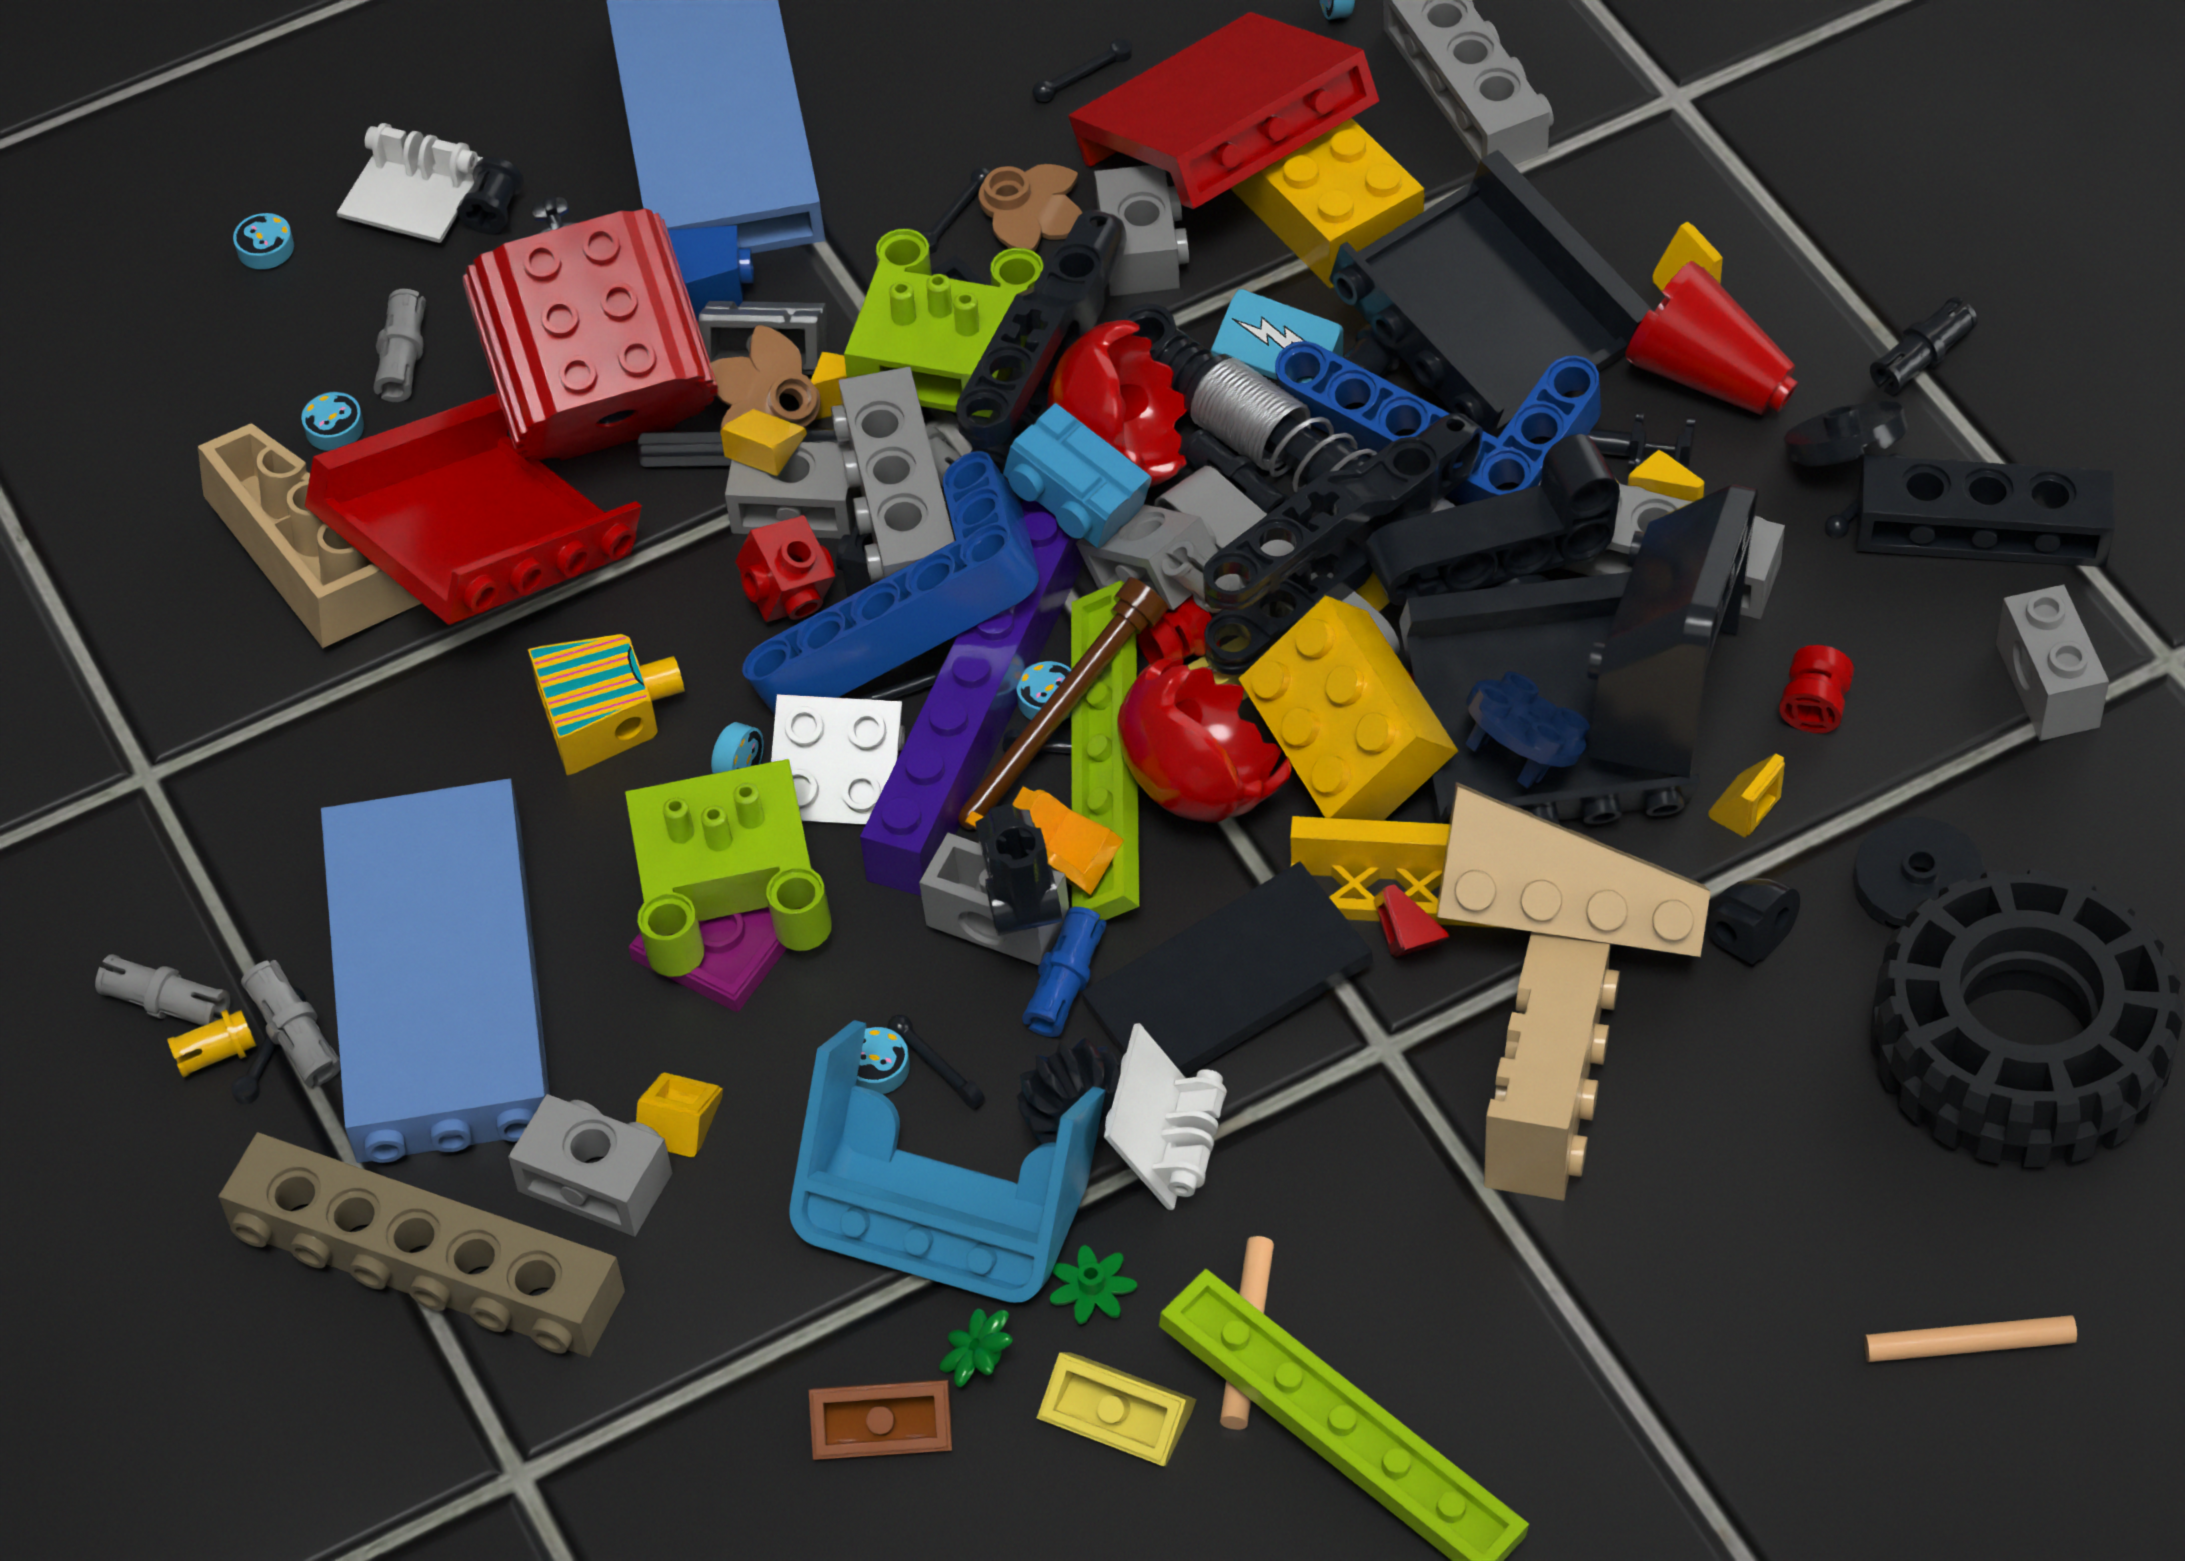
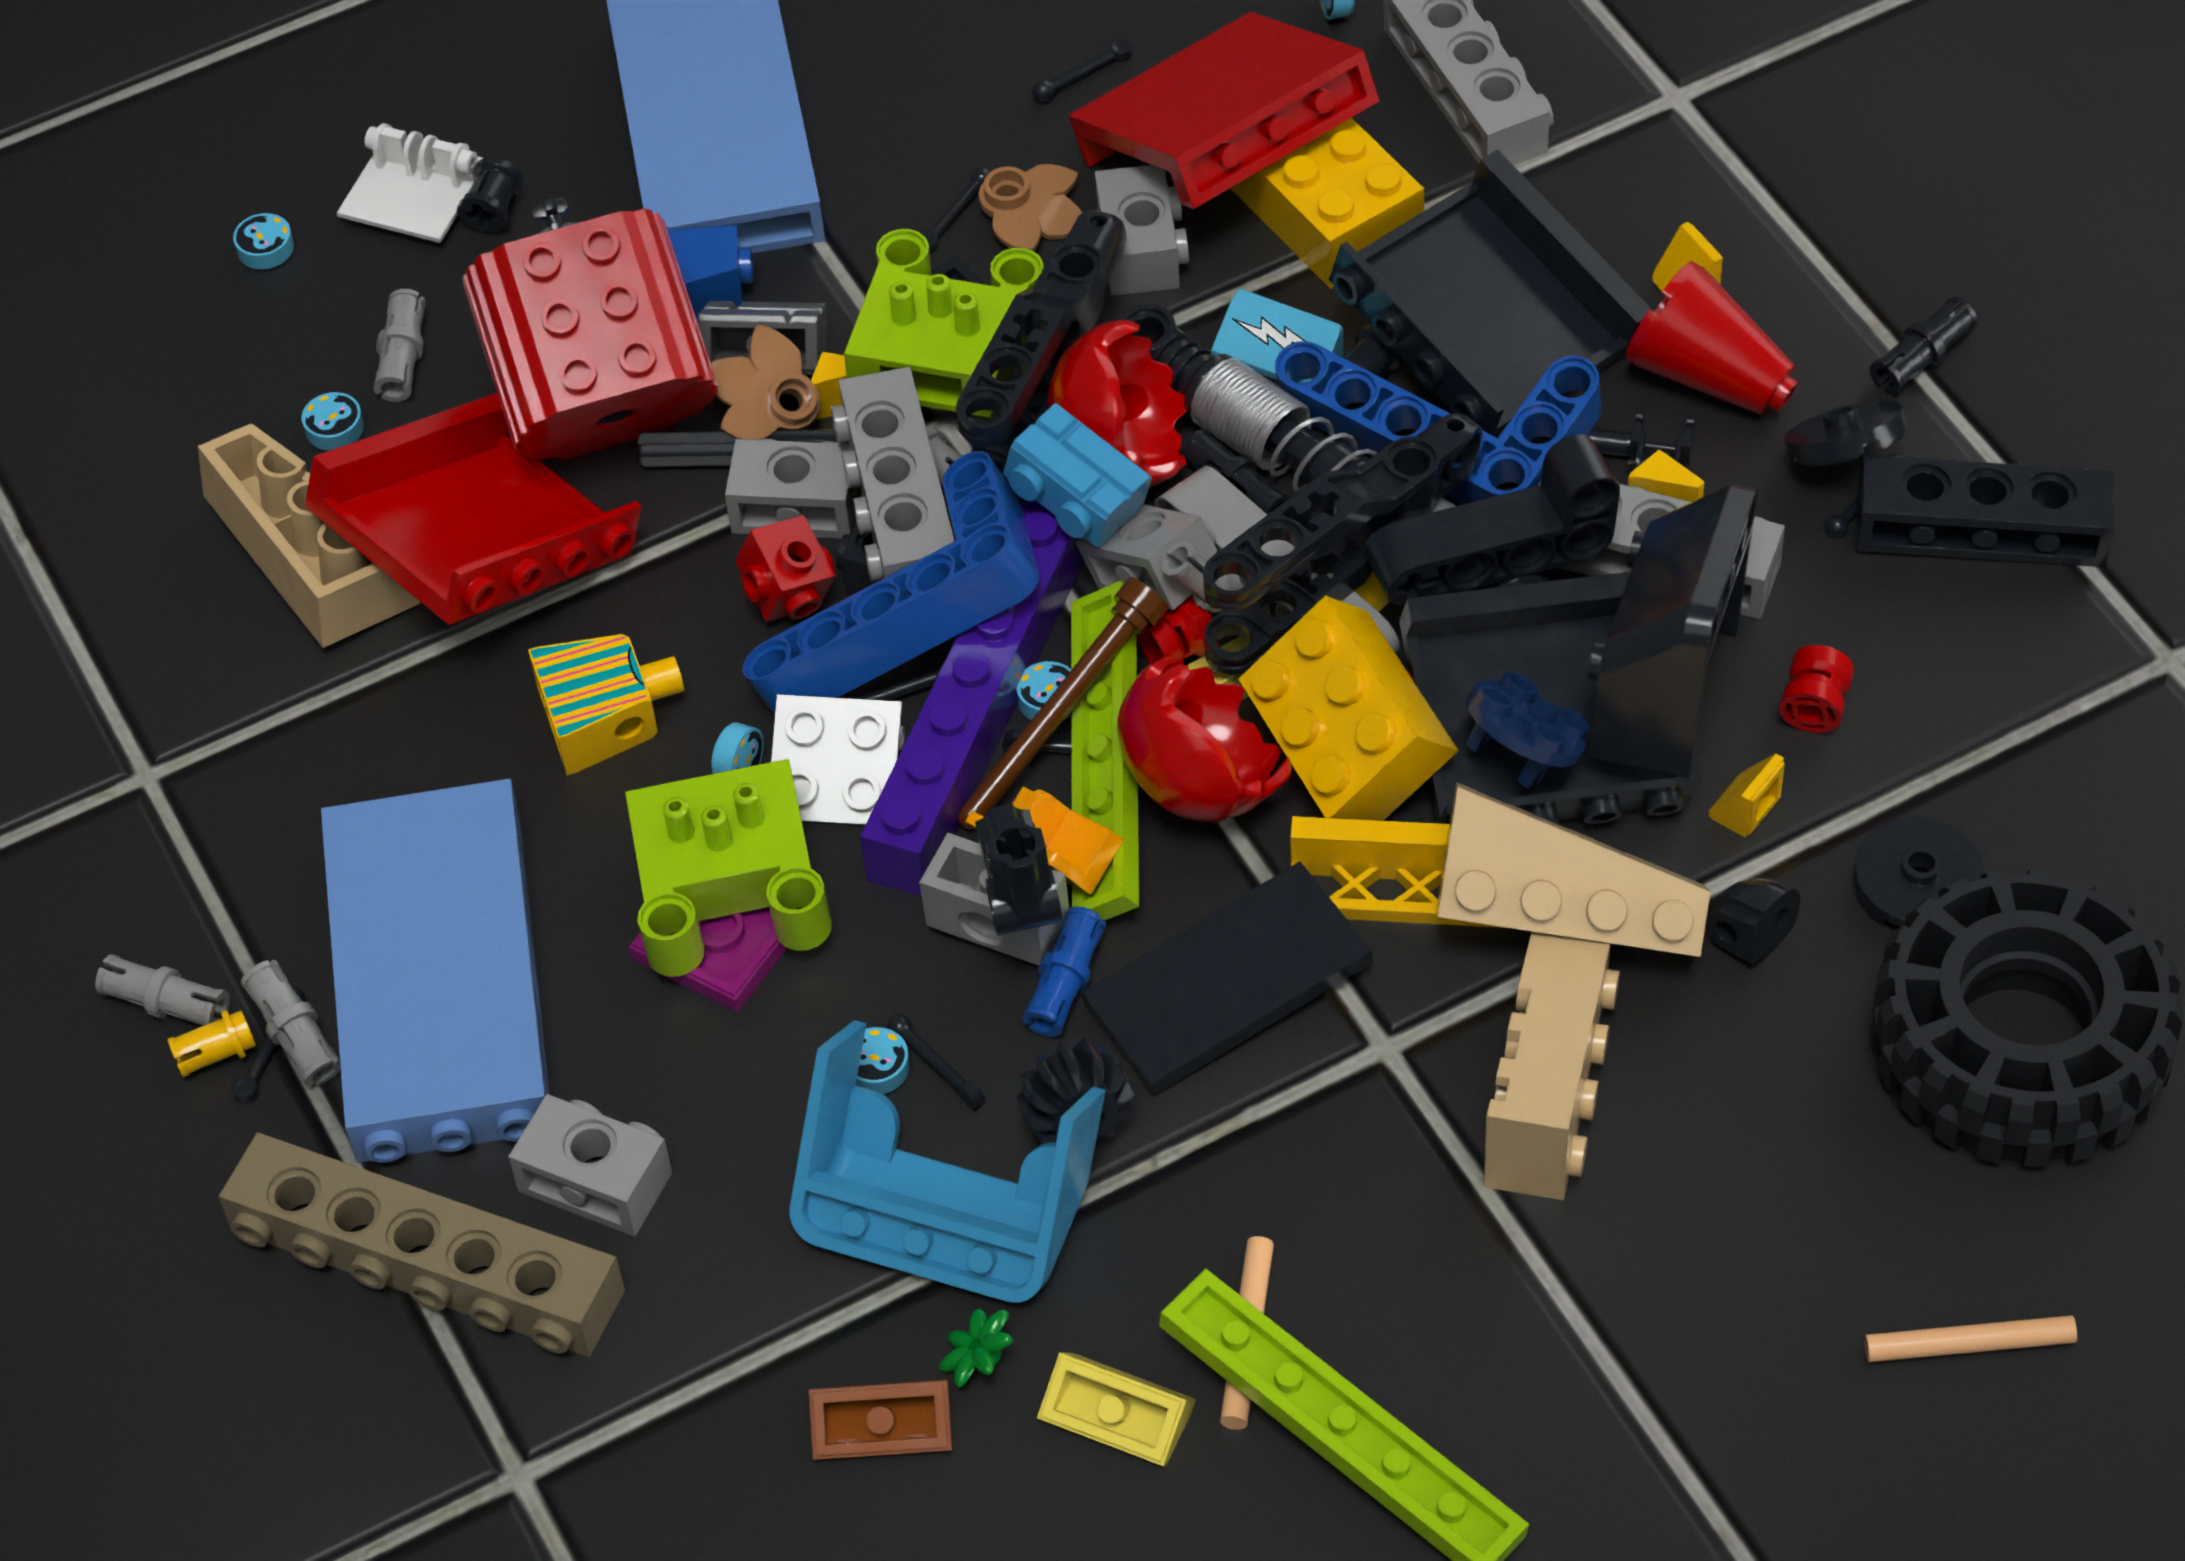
yellow slope [636,1072,723,1157] -> none
yellow slope [720,409,807,476] -> none
green plant [1049,1245,1137,1325] -> none
white hinge [1104,1023,1227,1210] -> none
red slope [1373,884,1449,958] -> none
light grey brick [1996,584,2109,741] -> none

